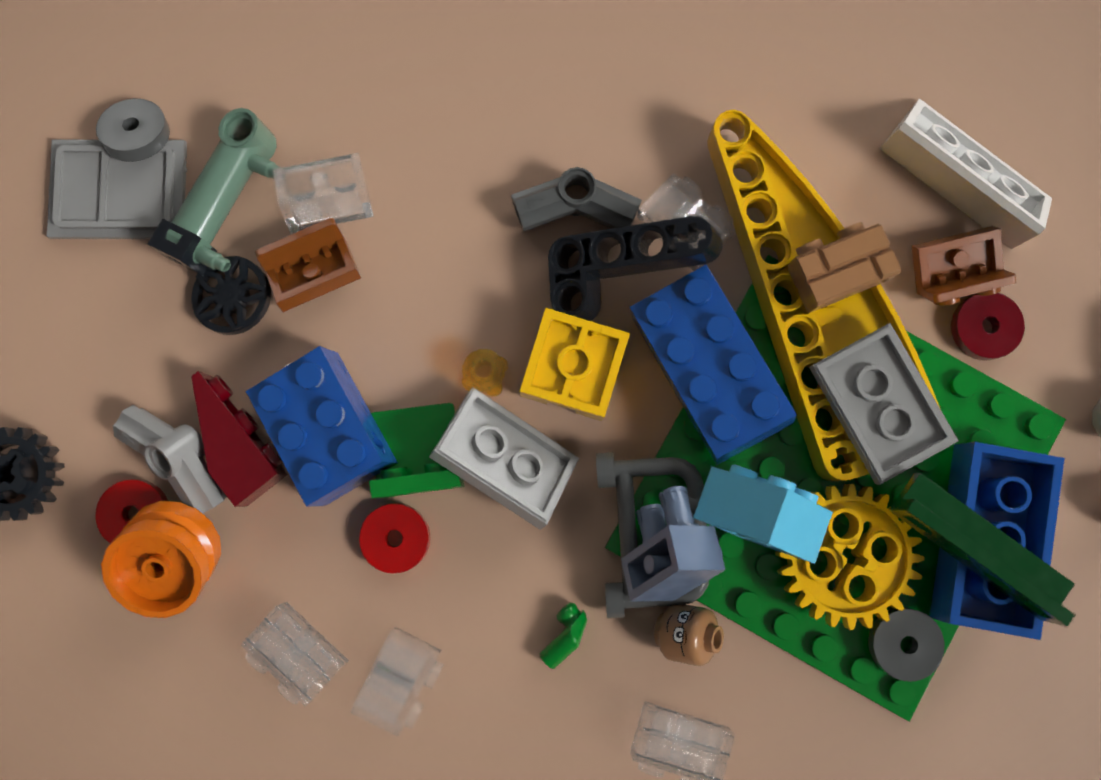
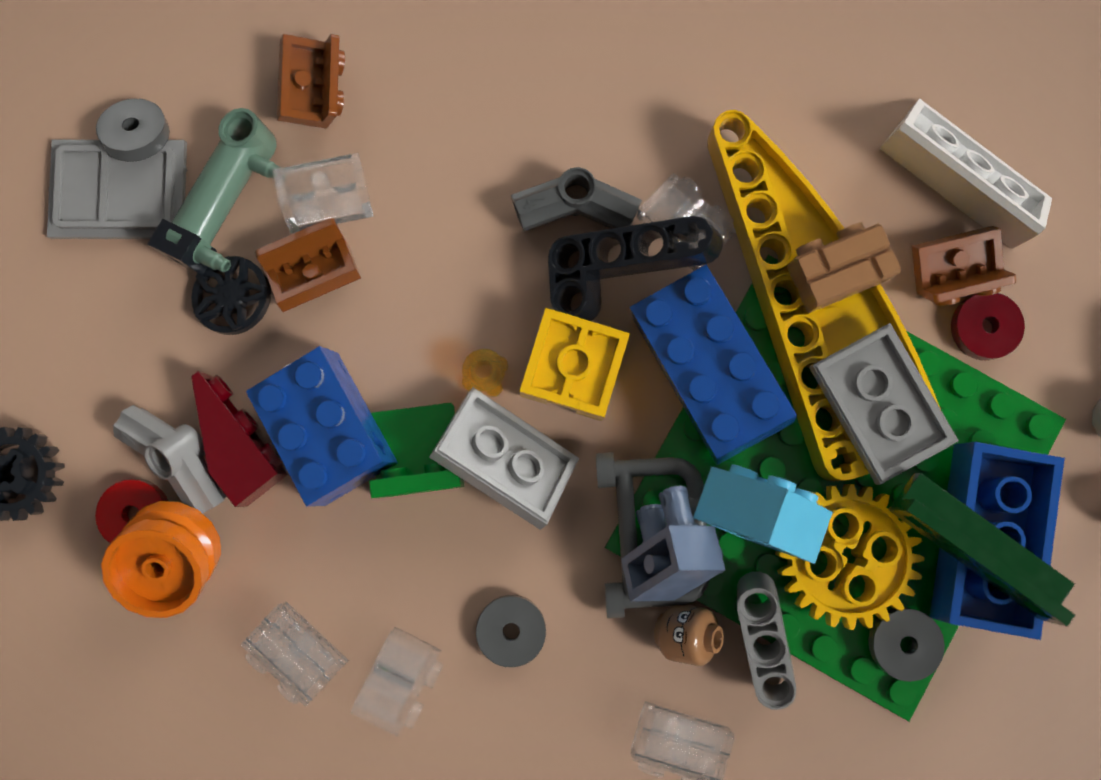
red piece [359,504,430,574] -> none
green arm [540,602,588,669] -> none
none -> dark orange bracket [277,34,345,129]
none -> dark grey piece [476,595,546,668]
none -> light grey beam [737,572,796,710]

